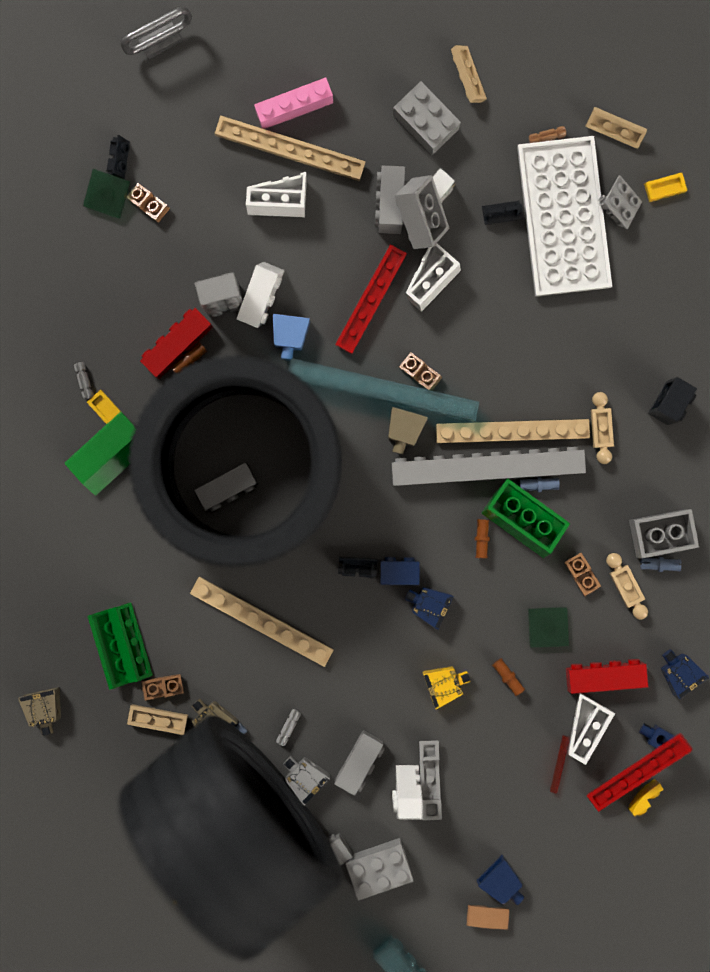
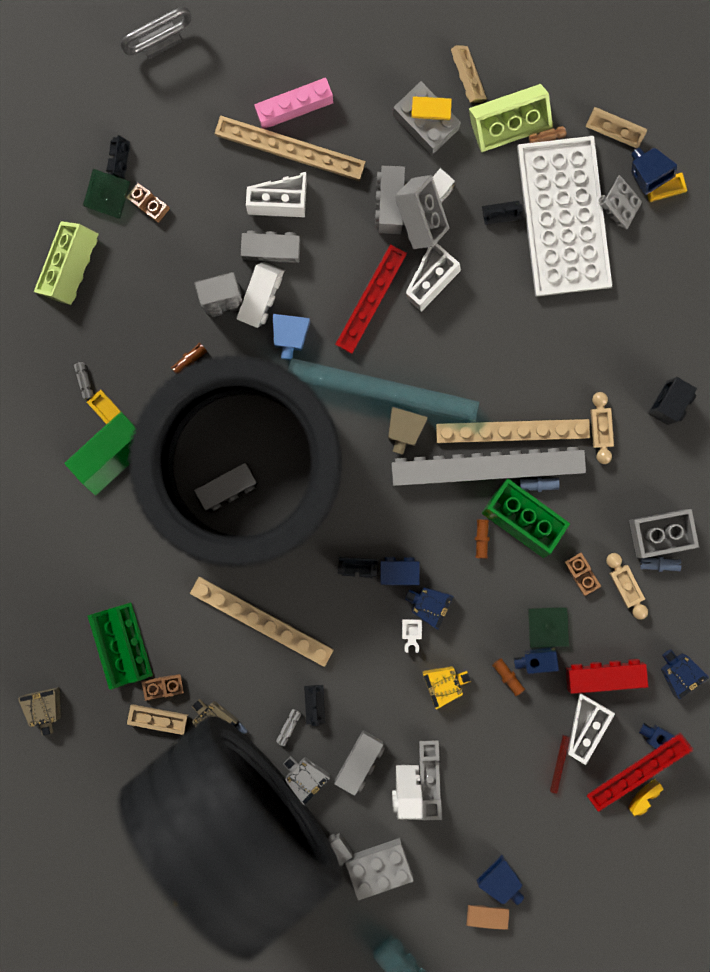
red brick [140,308,213,379] -> none
medium nougat slope [399,352,442,393] -> none
none -> yellowish green slope [34,221,98,305]
none -> light grey brick [241,231,300,263]
none -> black hinge [304,685,326,726]
none -> white plate [402,619,422,653]
none -> yellow tile [411,97,452,120]
none -> yellowish green slope [469,84,553,152]
none -> dark blue torso [514,646,559,674]
none -> dark blue torso [631,148,677,195]

